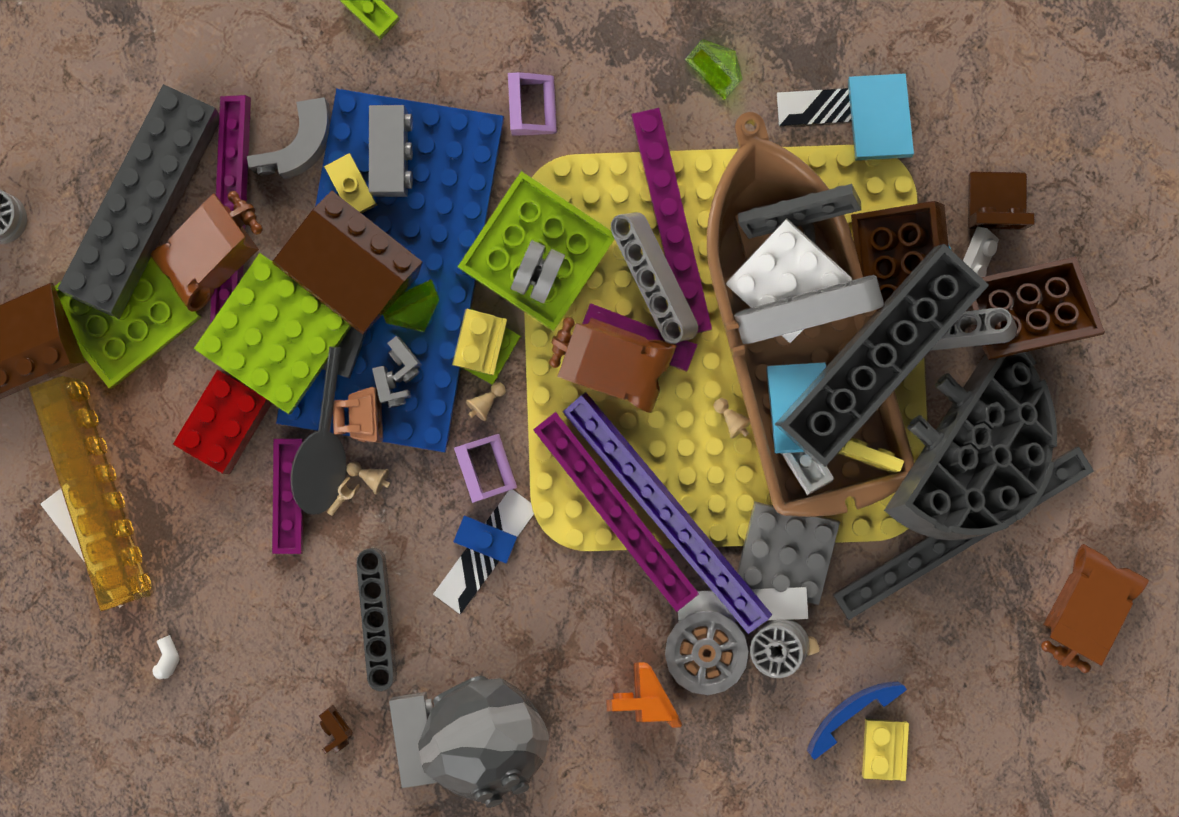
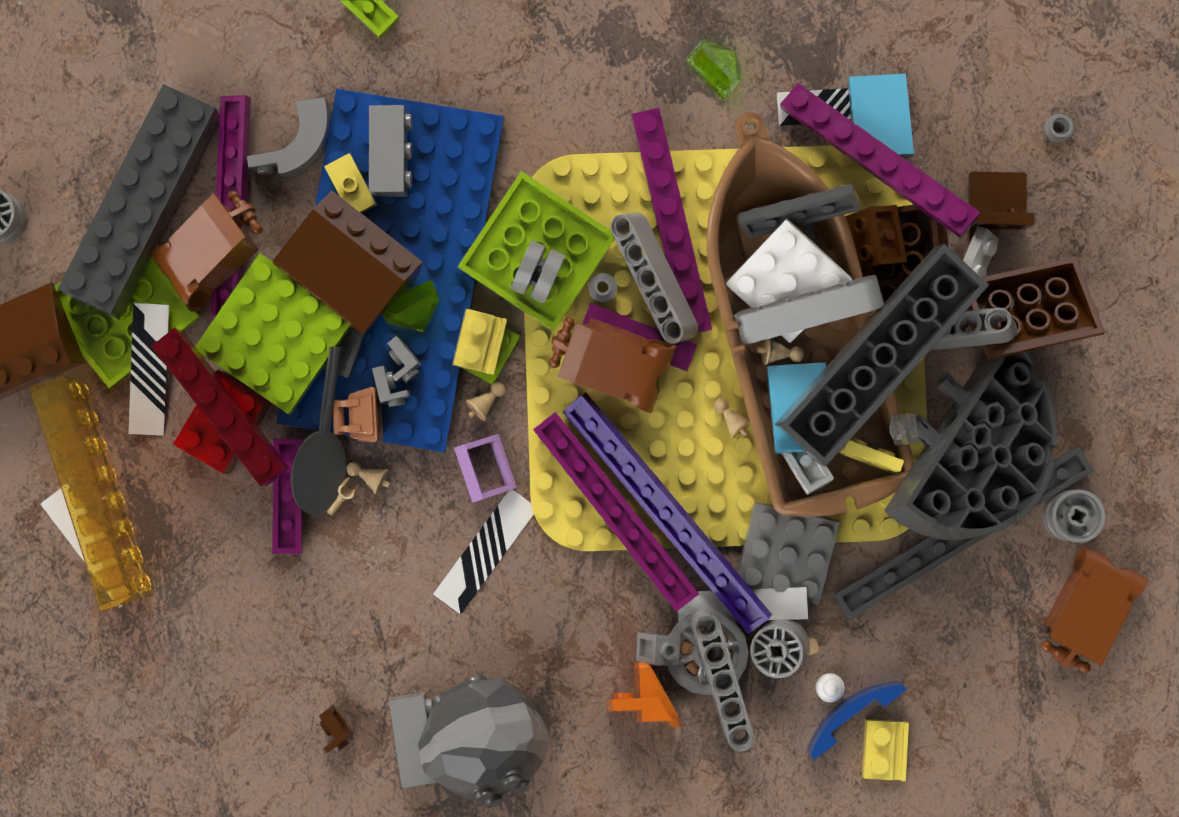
white arm [153,635,179,679] -> none
dark grey beam [356,548,397,691] -> none
blue tile [453,515,517,564] -> none
lavender tile [508,72,557,136] -> none
none -> white sticker [129,303,169,436]
none -> dark red brick [151,328,290,486]
none -> light grey plate [588,273,617,302]
none -> light grey bracket [636,632,680,665]
none -> light grey beam [691,609,754,752]
none -> tan piece [757,338,804,365]
none -> magenta plate [780,83,980,238]
none -> white plate [815,673,845,702]
none -> reddish brown bracket [845,205,907,271]
none -> clear plate [889,413,919,445]
none -> light grey wheel [1042,489,1105,543]
none -> light grey plate [1044,114,1073,143]

